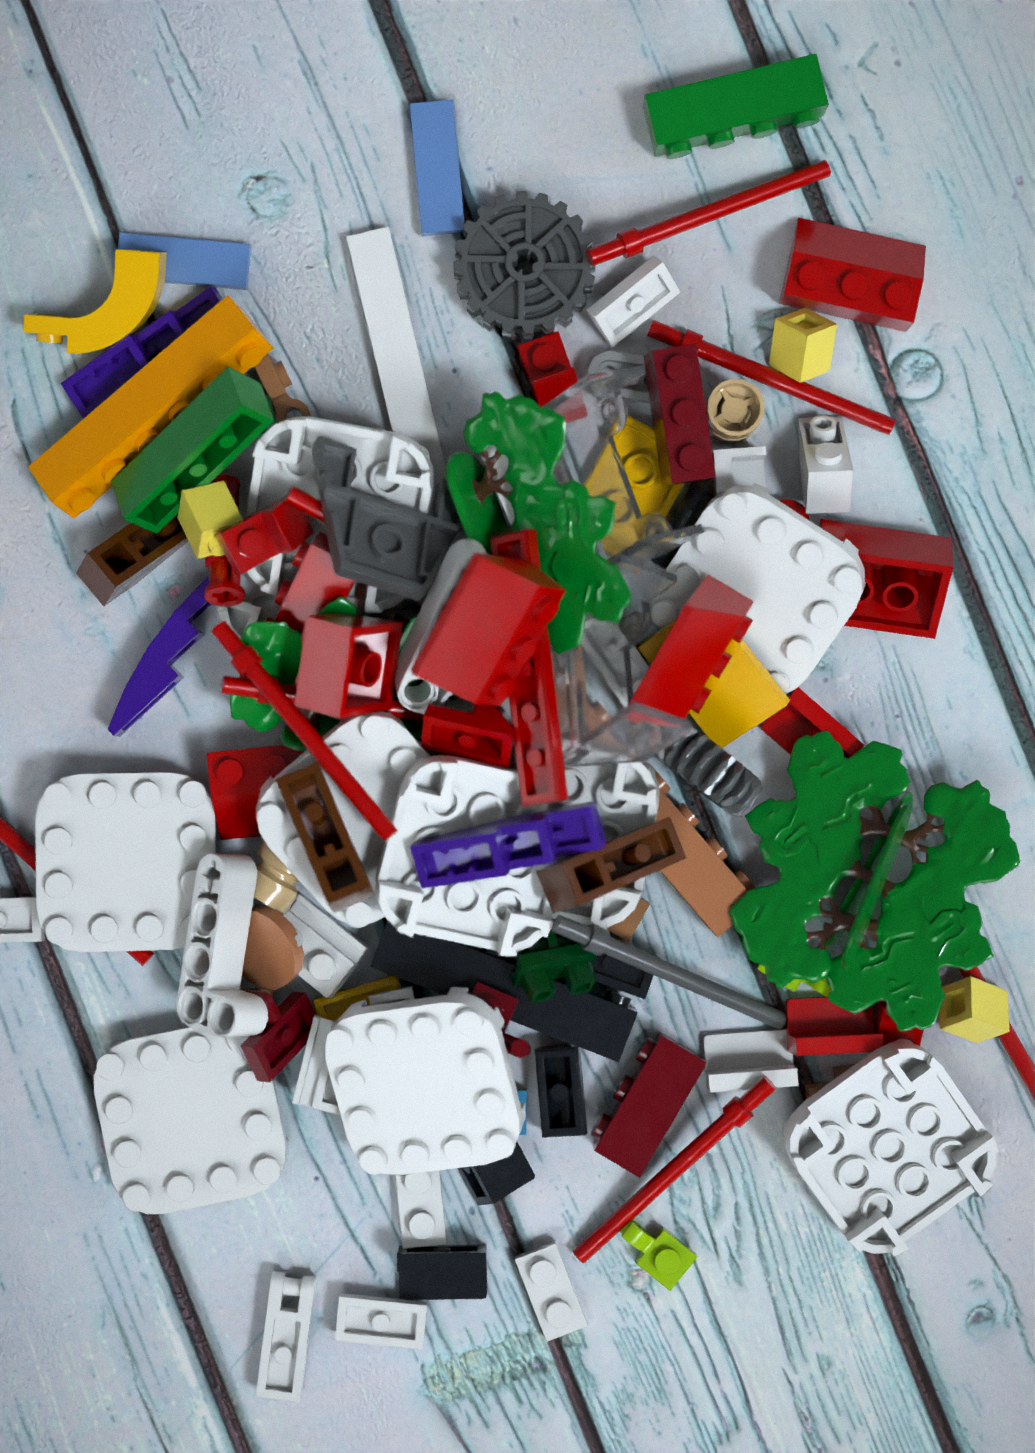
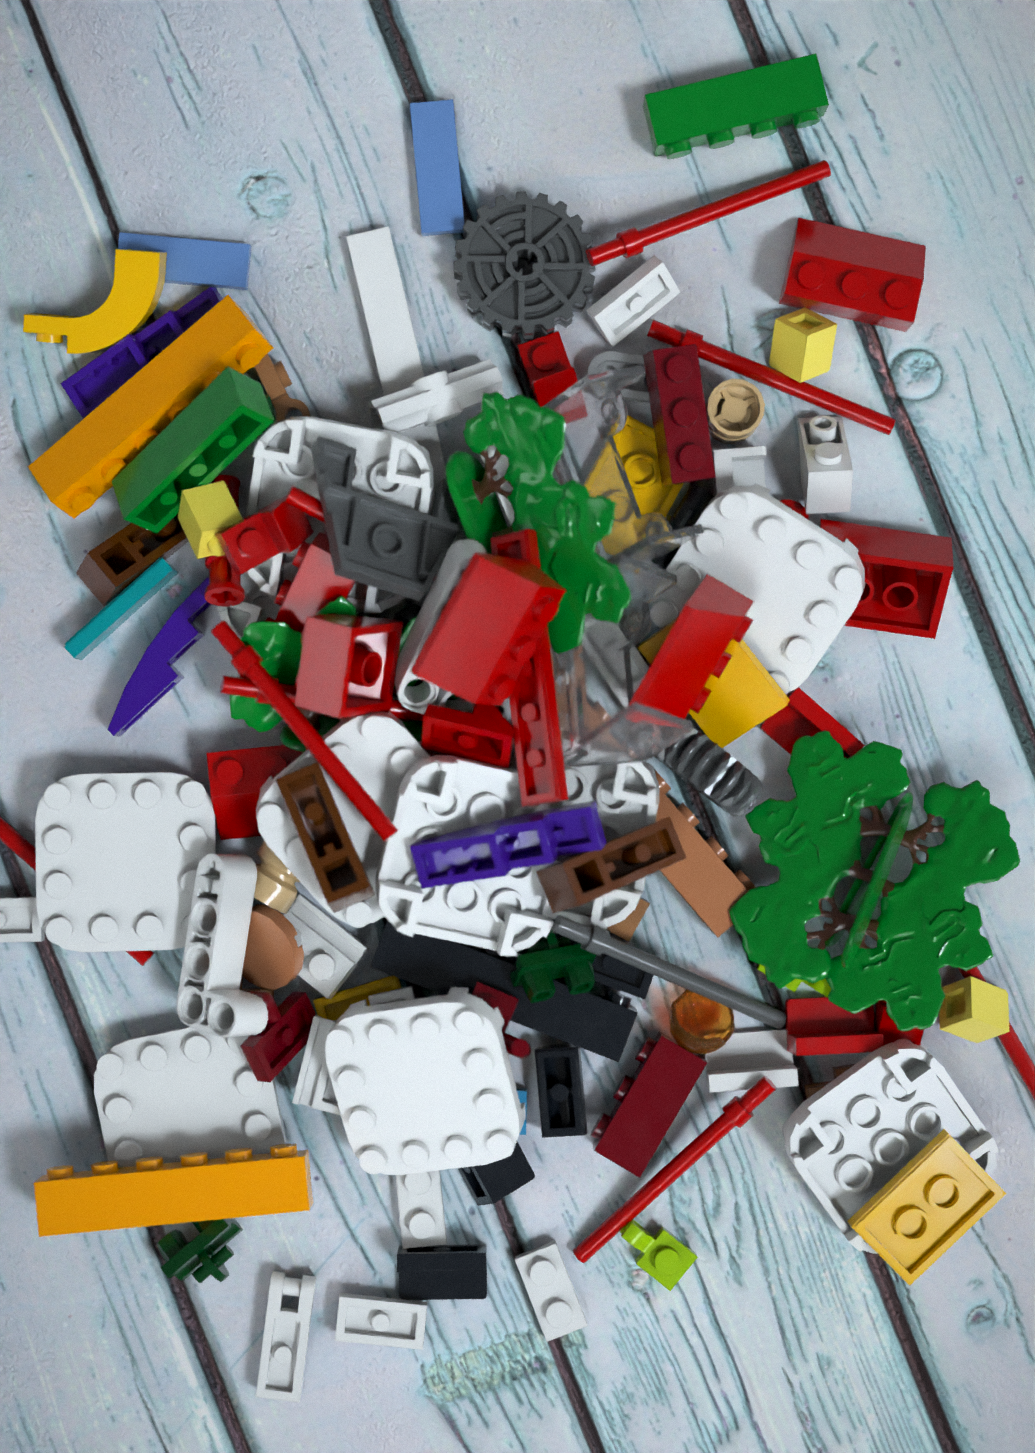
none -> light orange brick [34,1144,313,1237]
none -> teal tile [64,558,179,660]
none -> dark green hips [157,1218,243,1284]
none -> white piece [368,359,504,433]
none -> clear orange hair [668,989,735,1054]
none -> yellow tile [847,1129,1007,1286]

